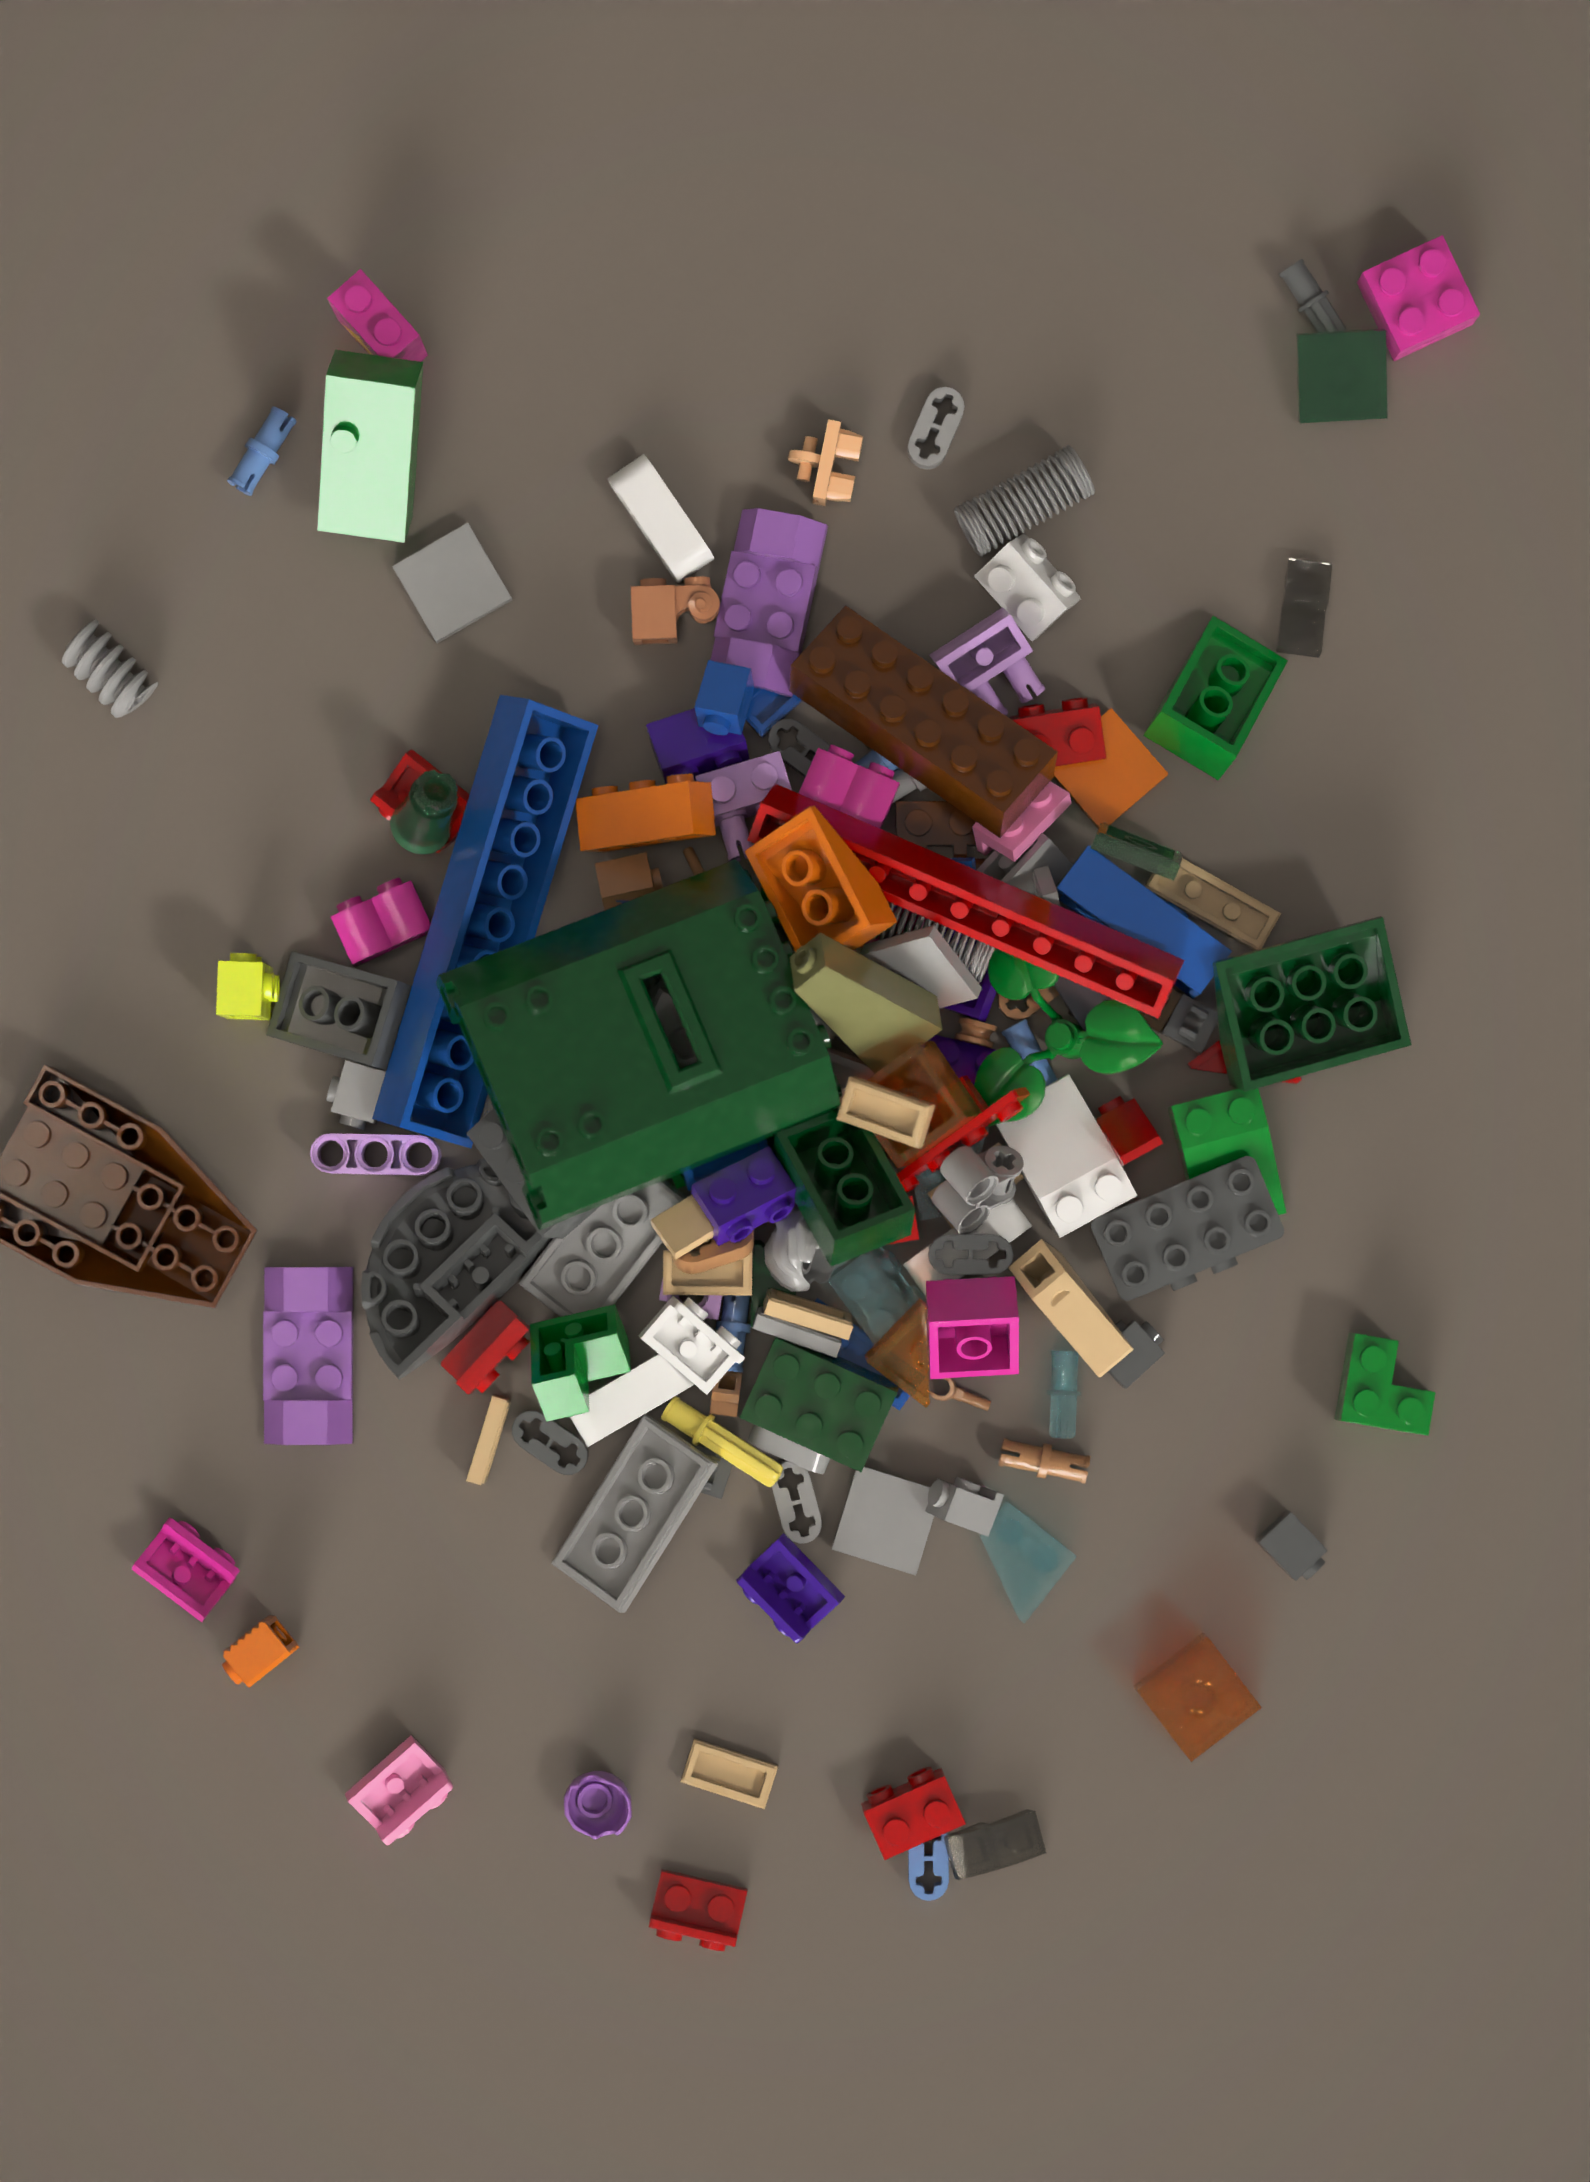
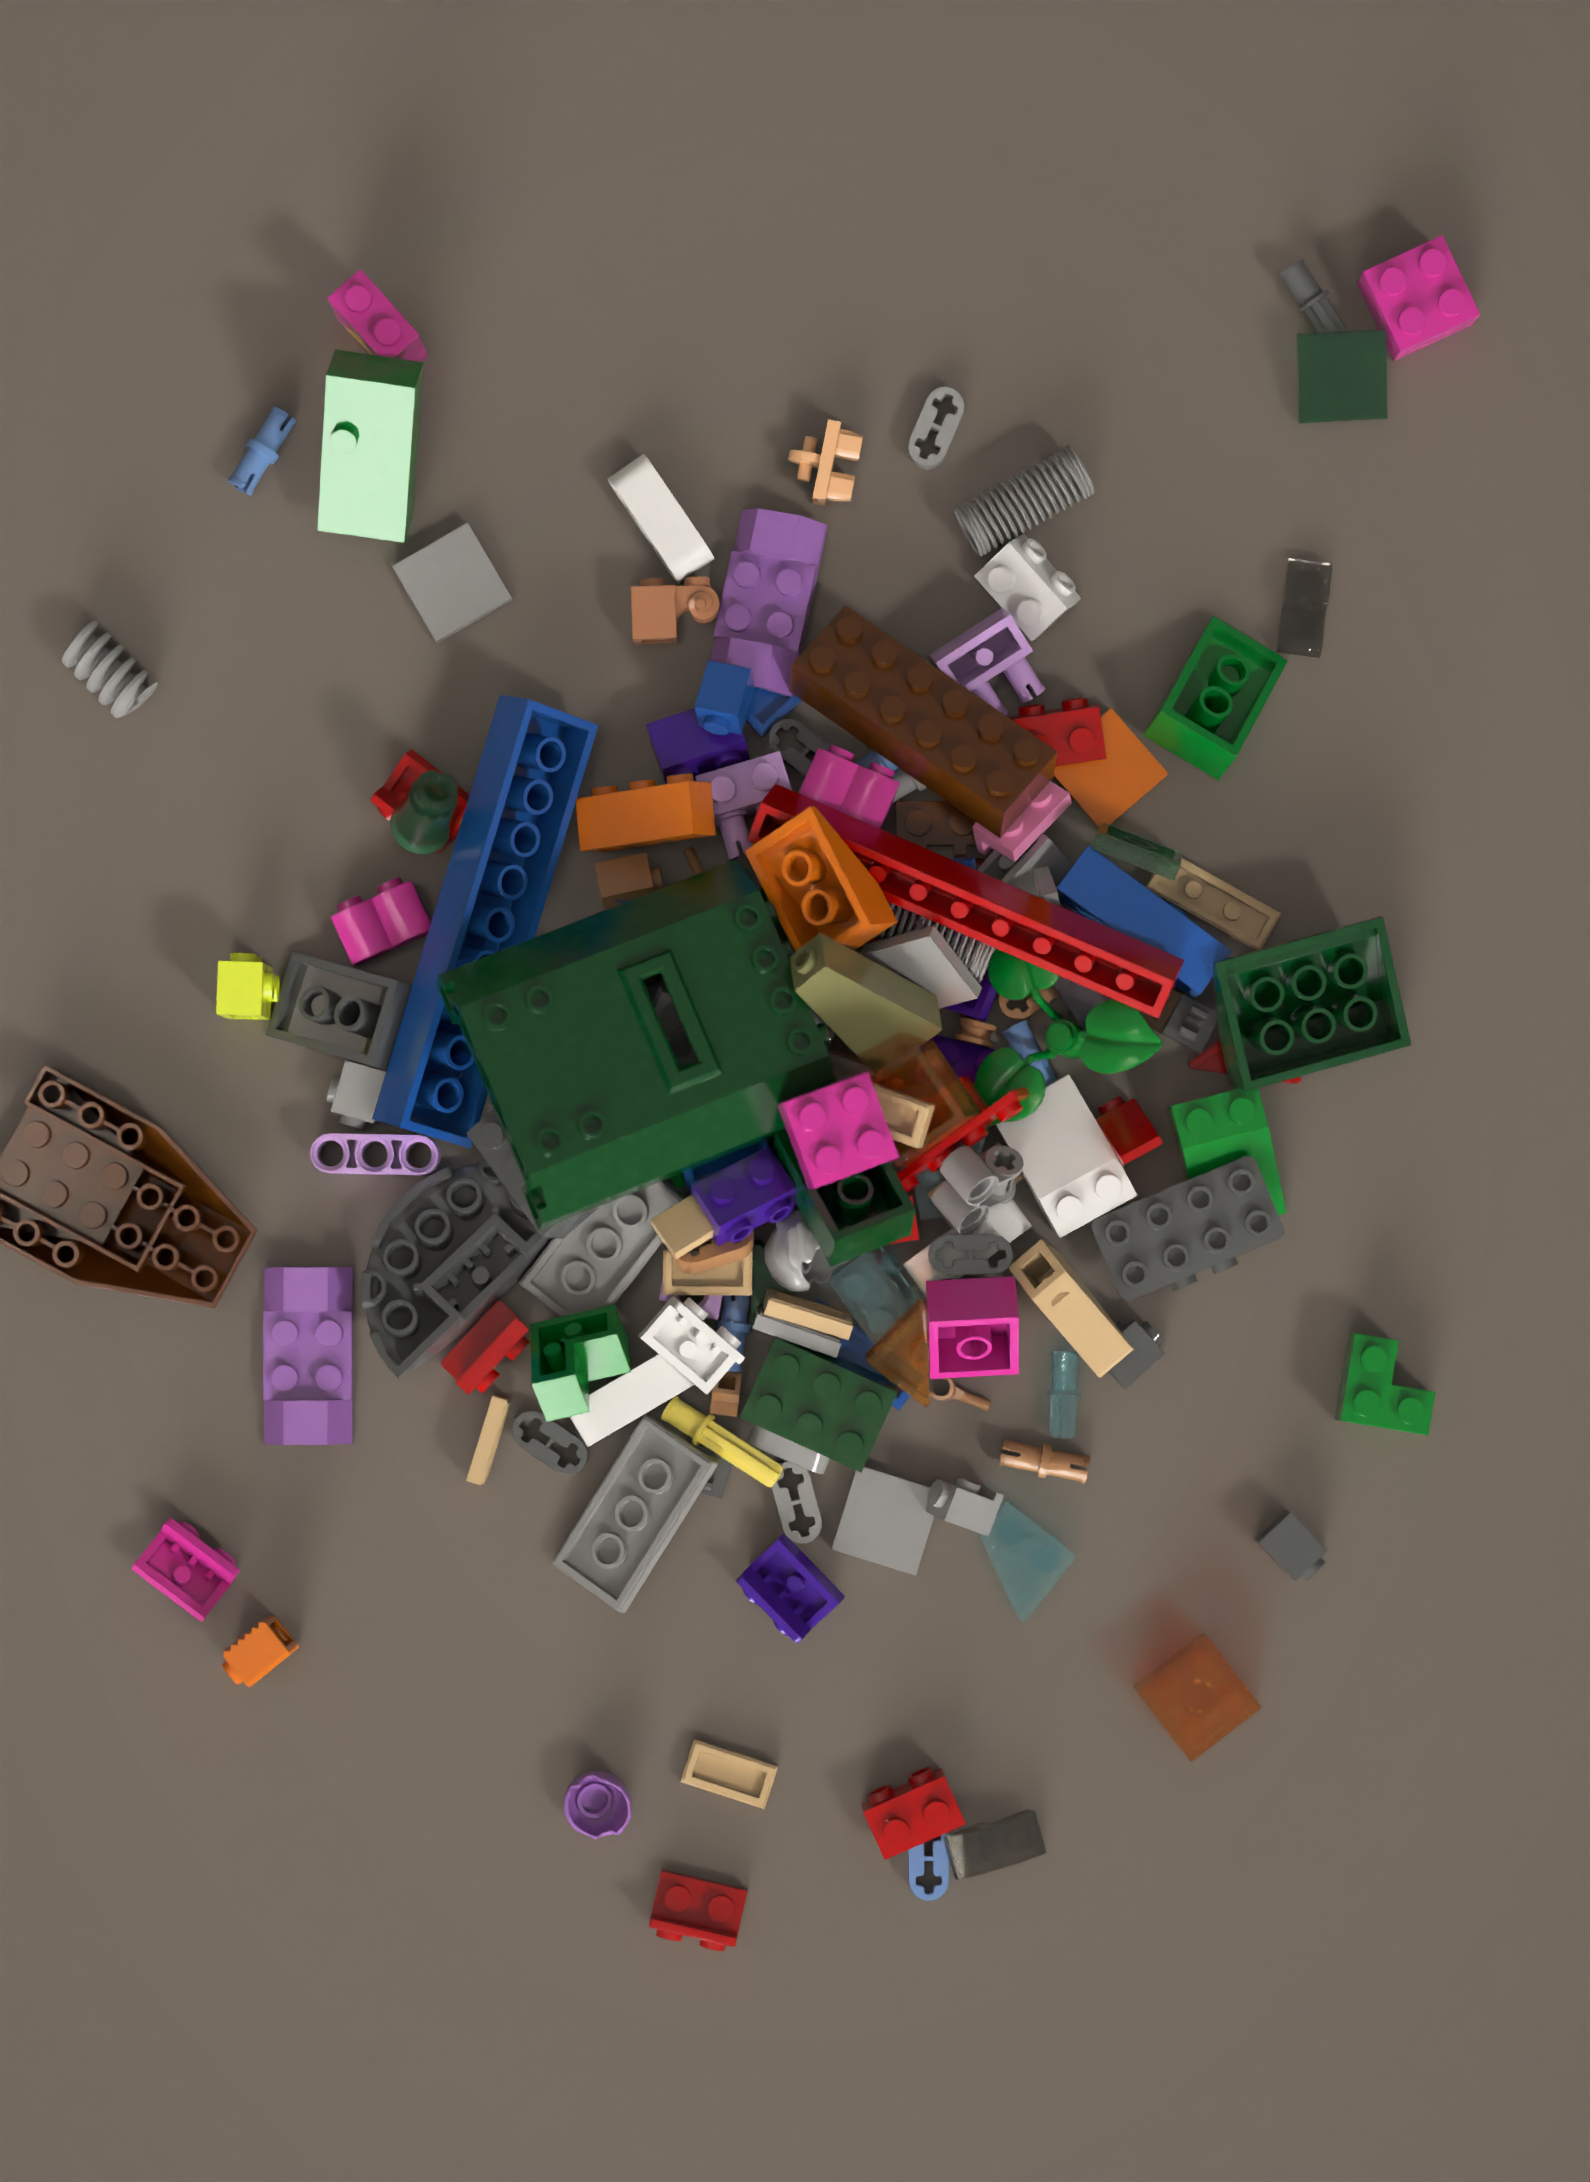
bright pink bracket [345,1735,453,1845] -> none
none -> dark pink brick [777,1072,899,1189]

